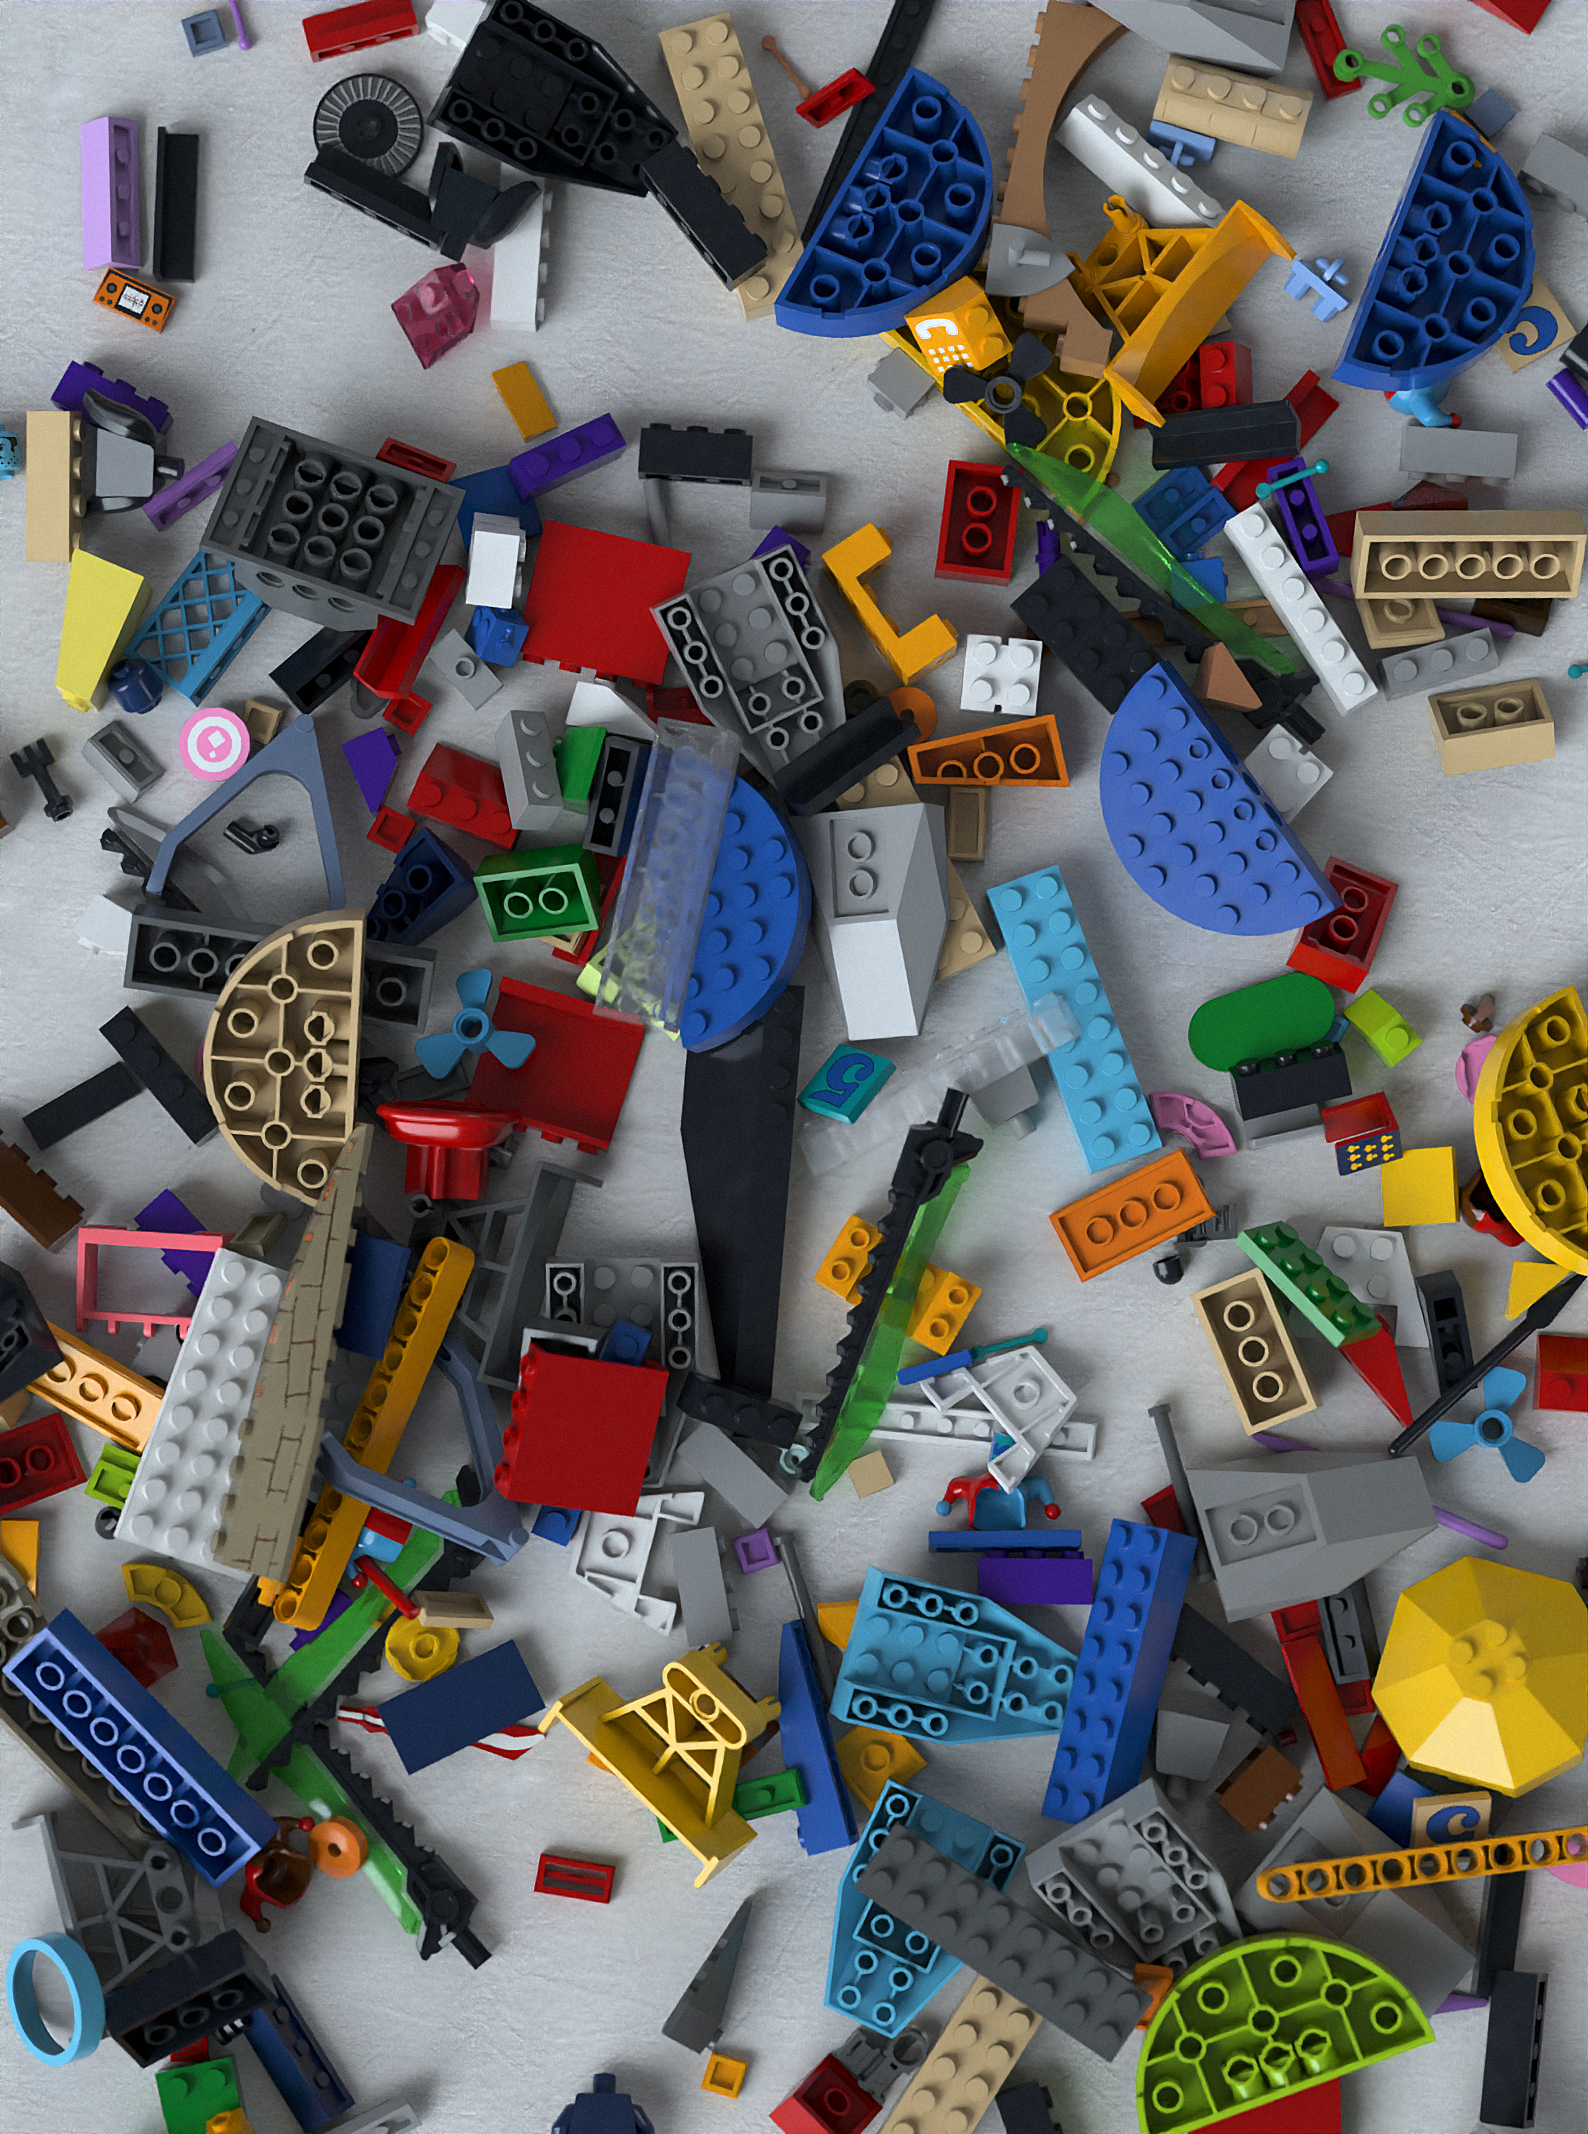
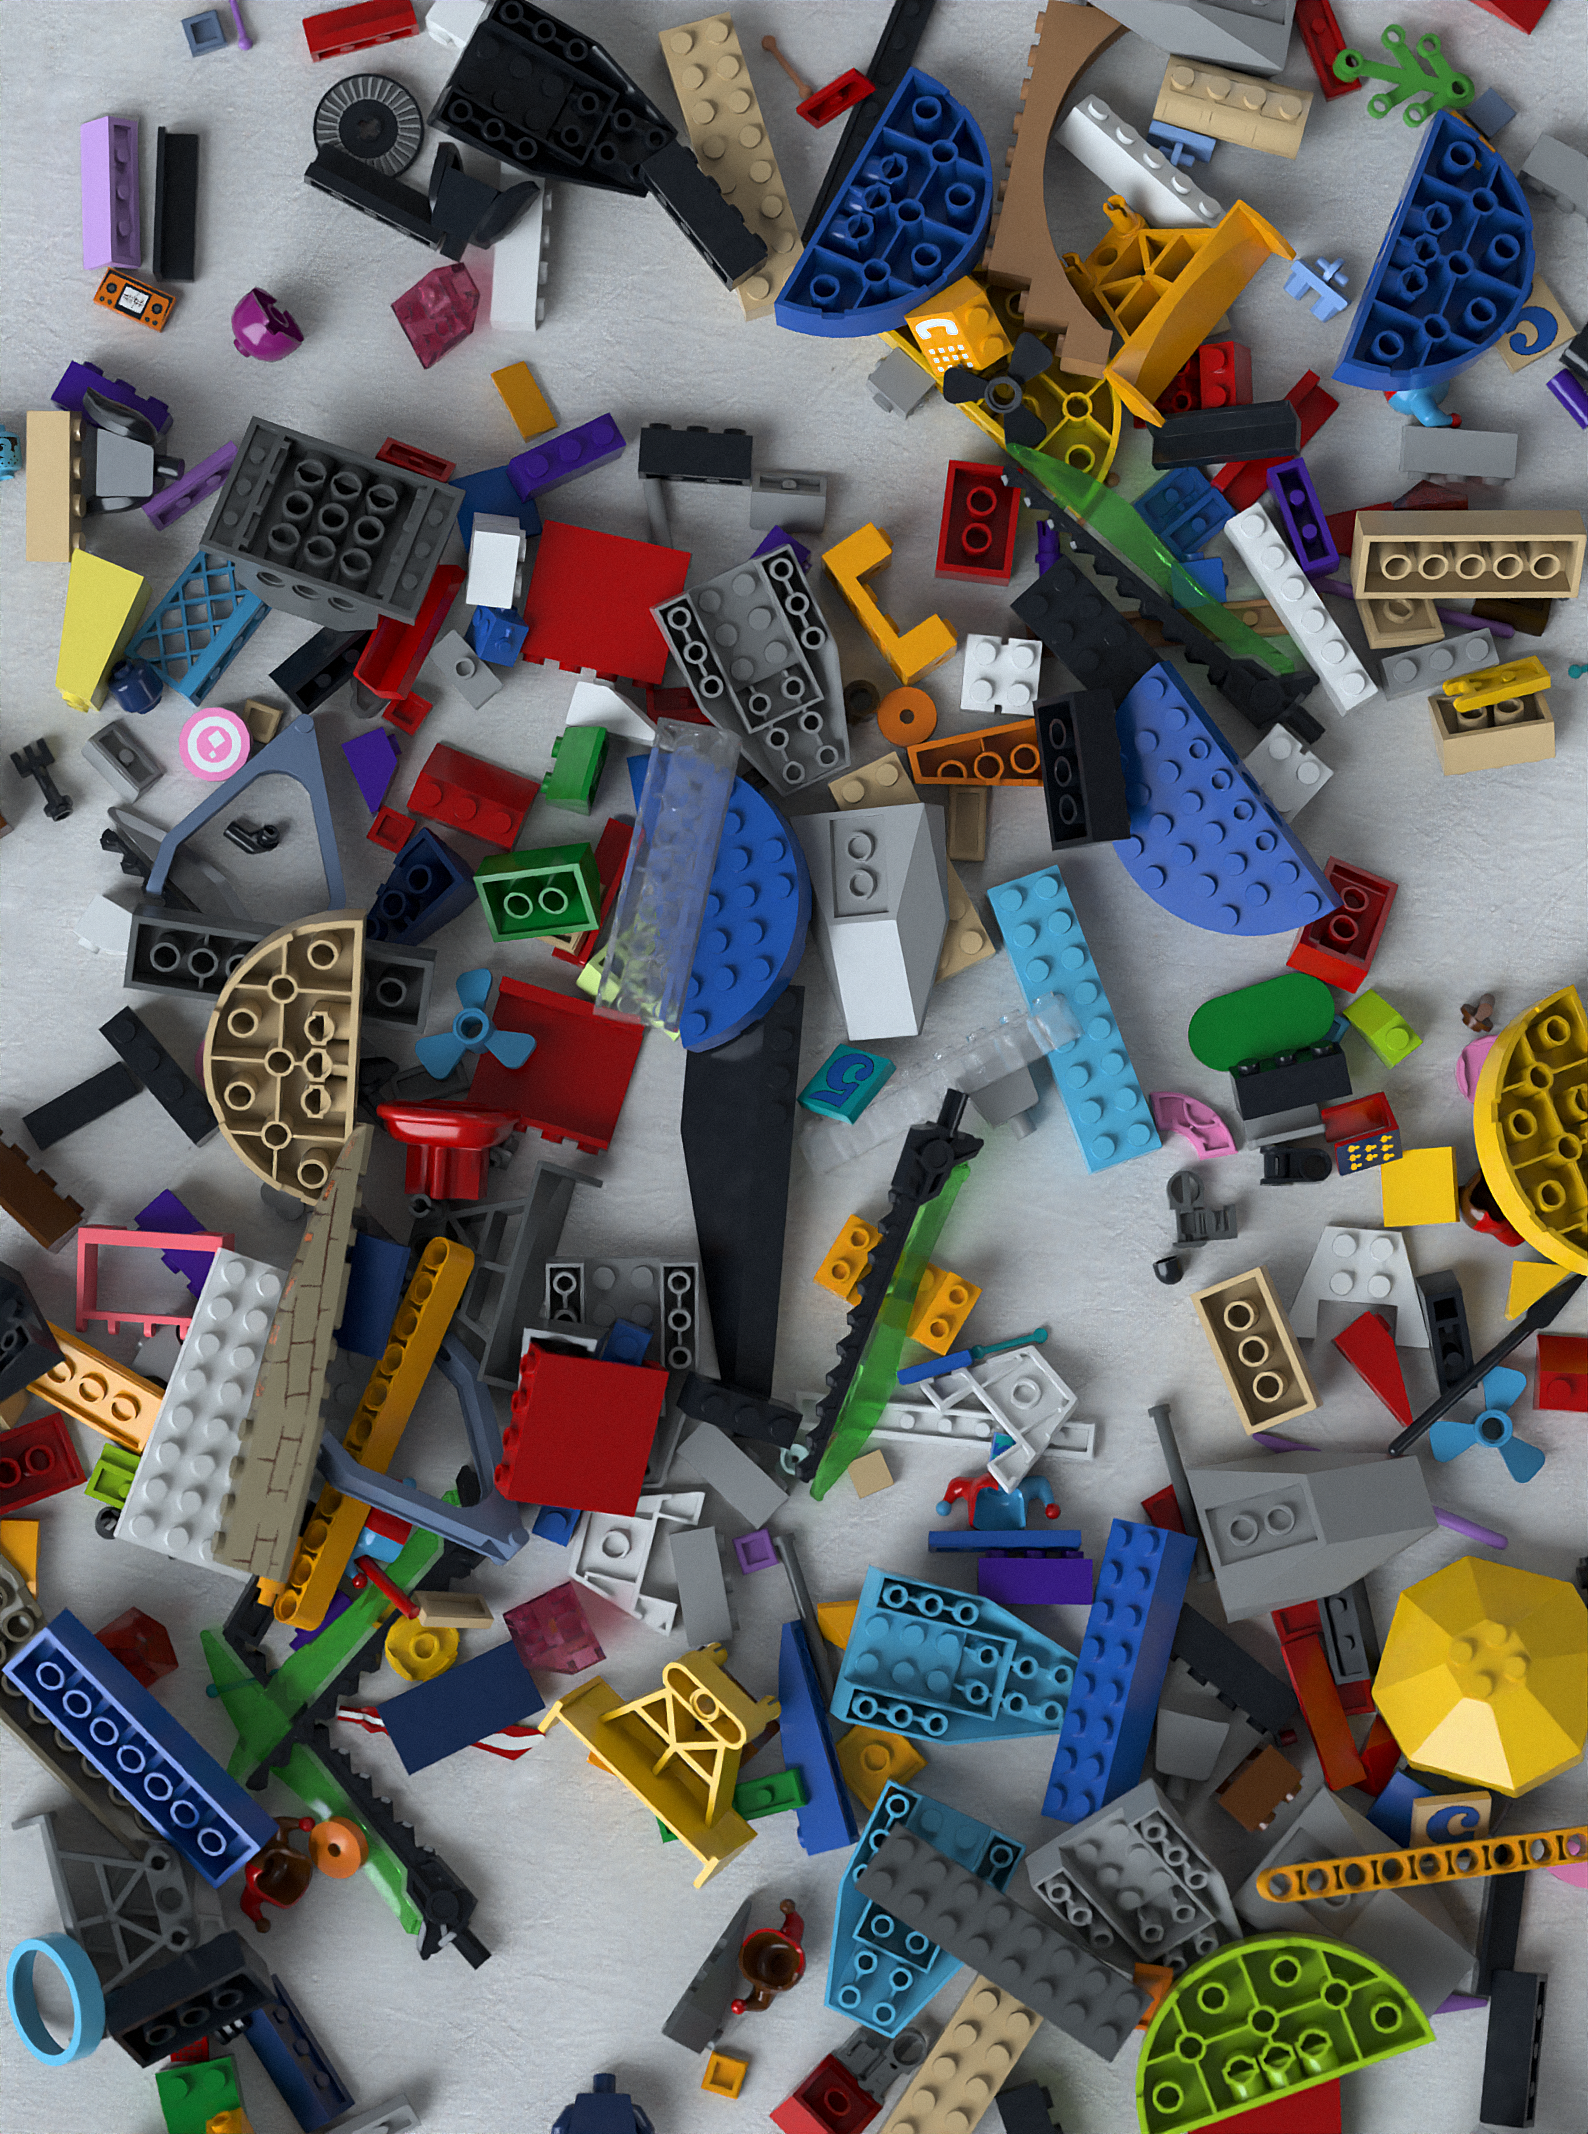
yellow tile [121,1563,213,1630] -> none
dark tan tile [226,1212,289,1258] -> none
light grey brick [494,710,564,831] -> none
red tile [534,1853,616,1904] -> none
black brick [582,736,655,857] -> none
black panel [773,695,922,818] -> none
light grey shield [985,223,1076,297] -> none
orange tile [1048,1147,1217,1283] -> none
nougat slope [1191,642,1263,713] -> none
green plate [1234,1220,1383,1348] -> none
teal hinge [1256,459,1330,499] -> none
none -> magenta cylinder [231,287,304,363]
none -> clear pink slope [502,1581,607,1675]
none -> reddish brown piece [731,1898,806,2015]
none -> black brick [1032,688,1131,851]
none -> black piece [1260,1146,1332,1186]
none -> yellow hinge [1442,655,1551,713]

